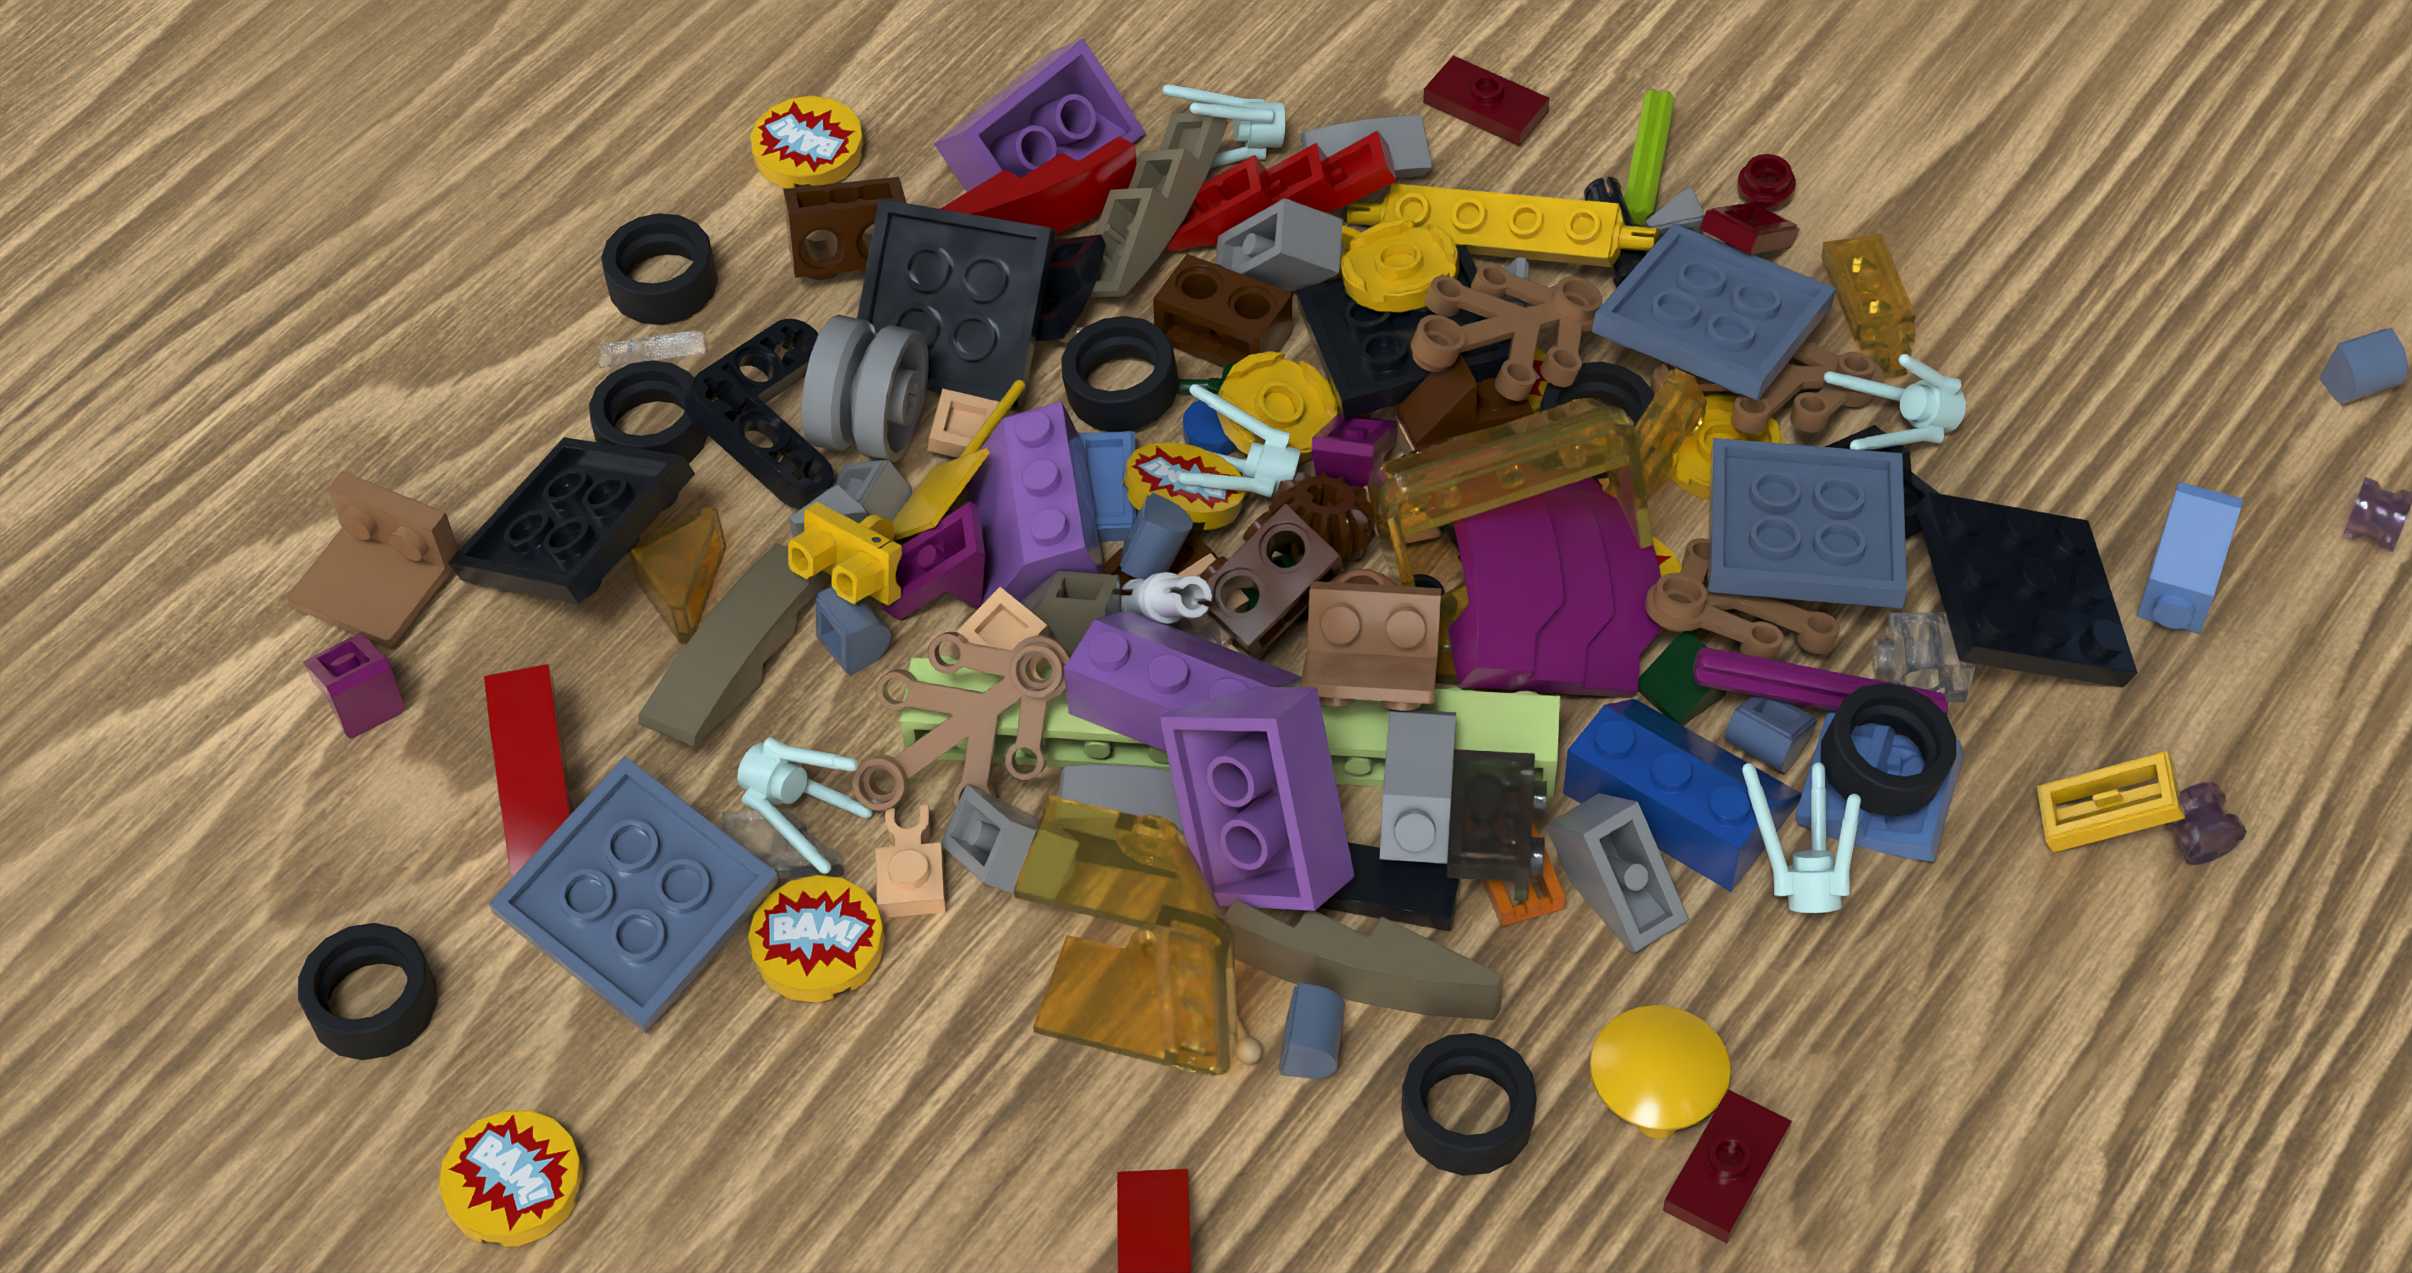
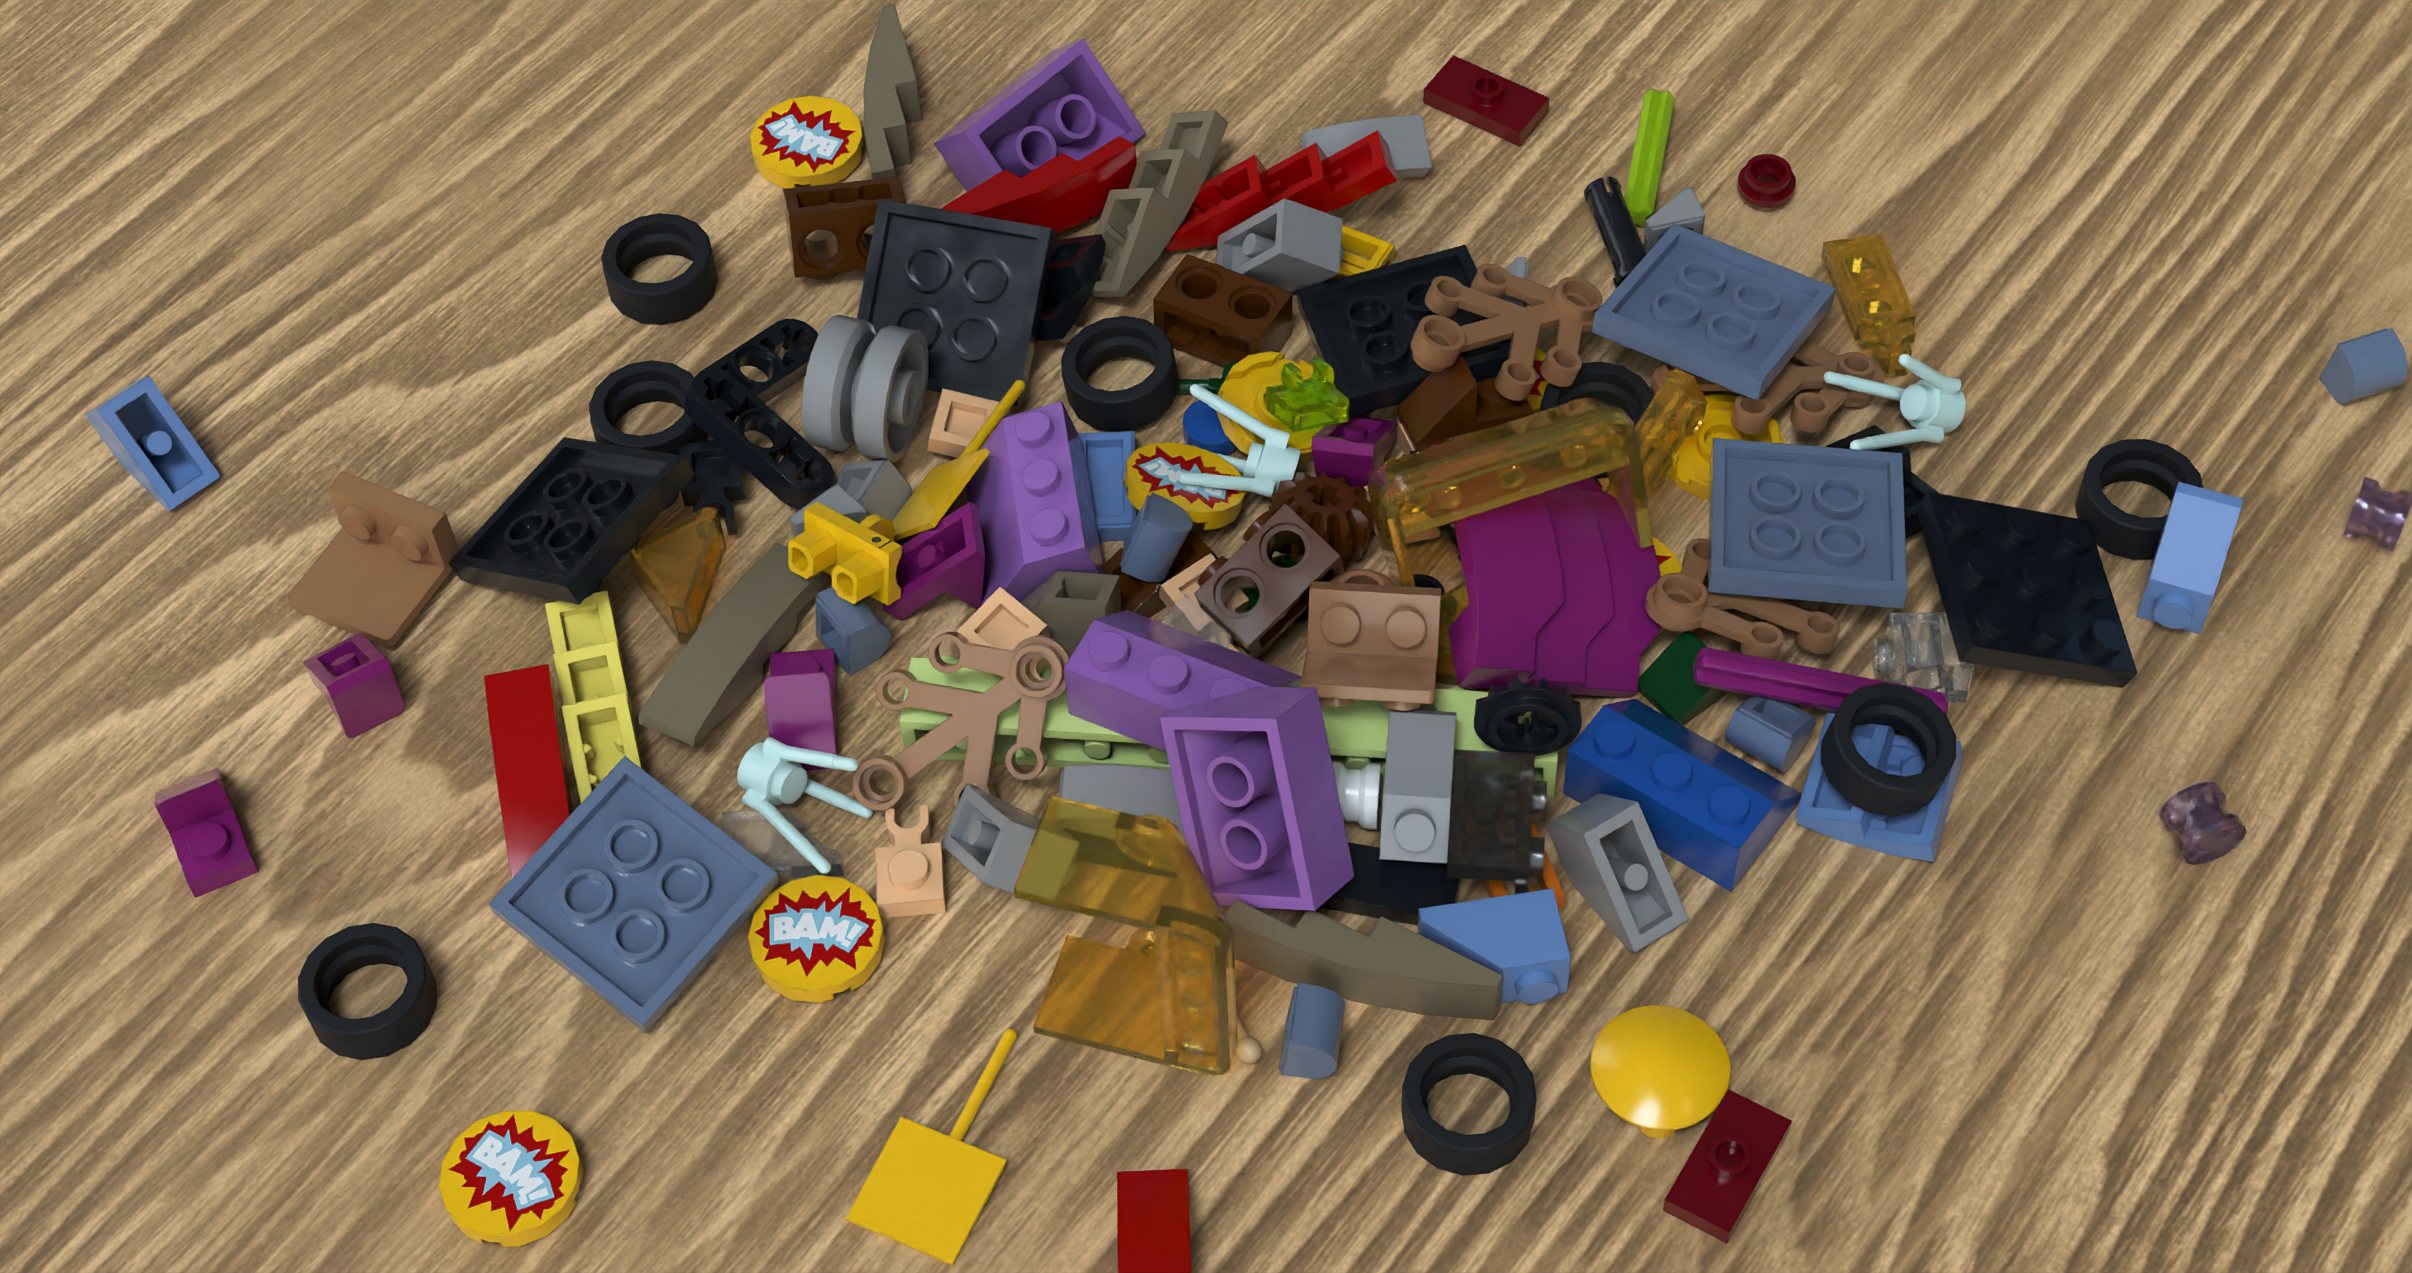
clear tile [596,330,709,368] -> none
white pin [1121,572,1212,624] -> none
light aqua plant [1162,84,1285,168] -> none
yellow tile [1340,220,1460,312] -> none
yellow plate [1347,183,1659,267] -> none
dark red plate [1699,202,1800,256] -> none
light aqua plant [1742,763,1861,913] -> none
yellow tile [2037,751,2185,853] -> none
none -> medium blue slope [84,375,221,511]
none -> magenta slope [154,768,258,898]
none -> light yellow slope [545,590,644,803]
none -> black plate [679,440,746,539]
none -> magenta slope [764,648,838,771]
none -> yellow piece [845,1029,1017,1266]
none -> dark tan slope [864,4,922,179]
none -> clear neon green tile [1266,357,1349,432]
none -> white wheel [1332,761,1381,830]
none -> medium blue slope [1417,888,1571,1004]
none -> black gear [1474,677,1582,756]
none -> black tyre [2075,439,2204,559]

